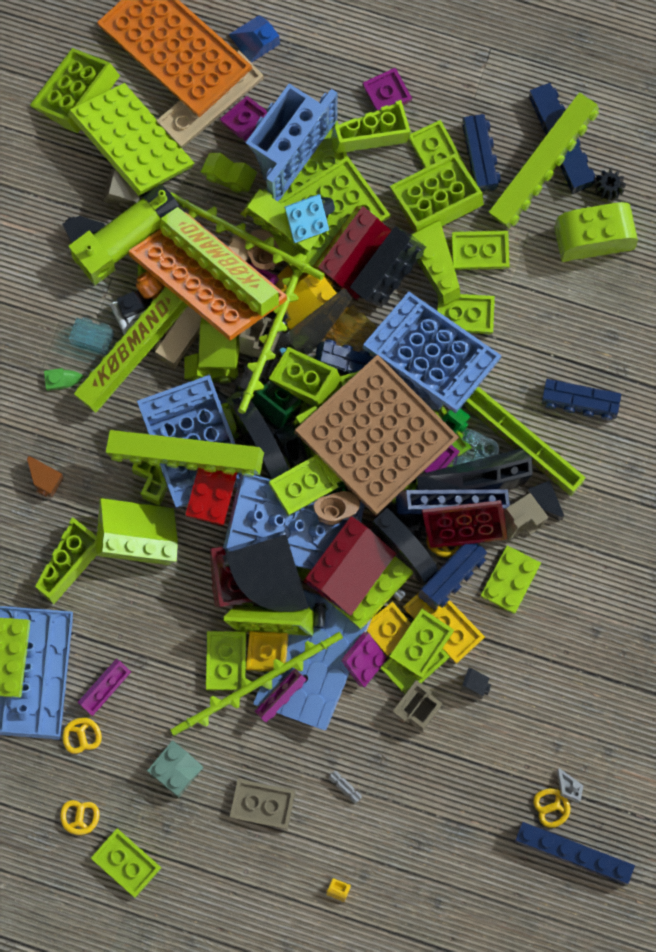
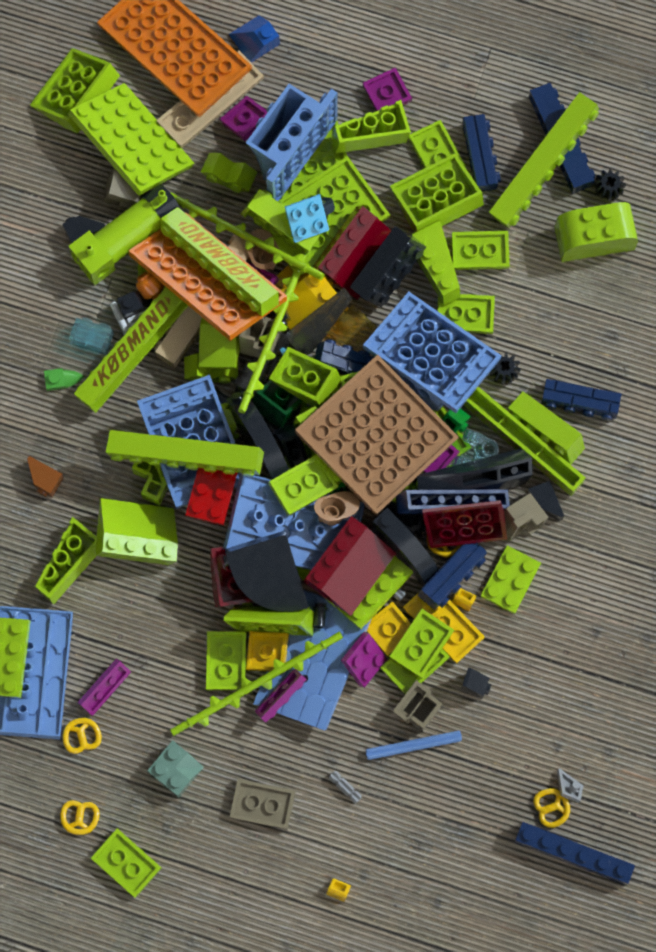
none -> medium blue axle [366,731,462,760]
none -> yellow slope [452,588,477,612]
none -> black gear [489,352,521,385]
none -> lime wedge [508,391,585,464]

